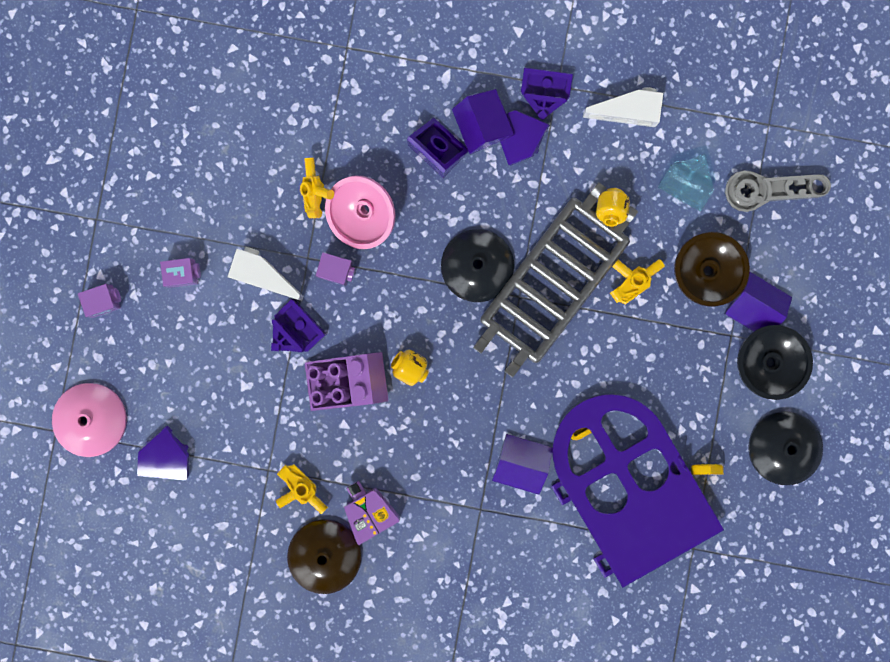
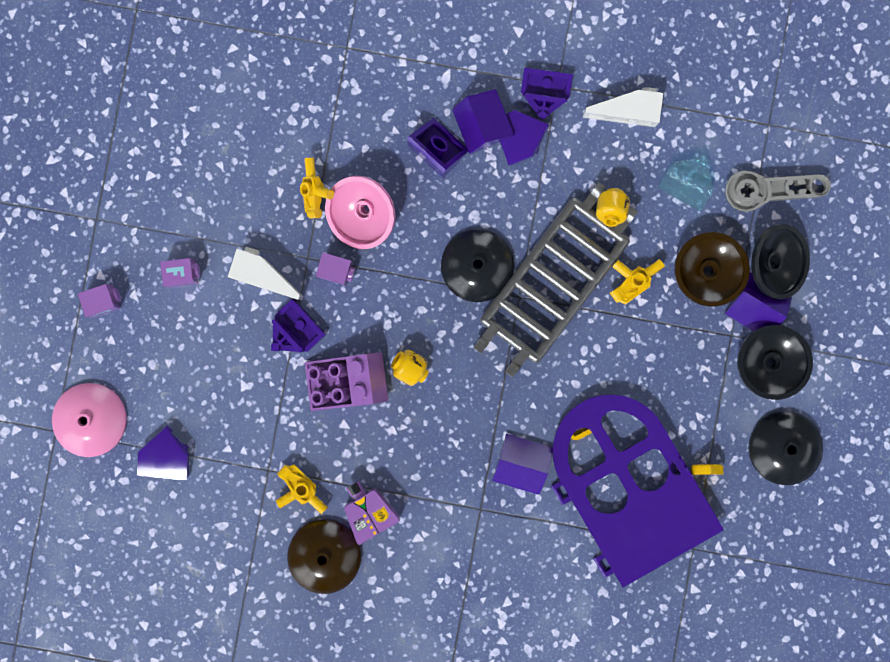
none -> black dish [751,224,810,299]

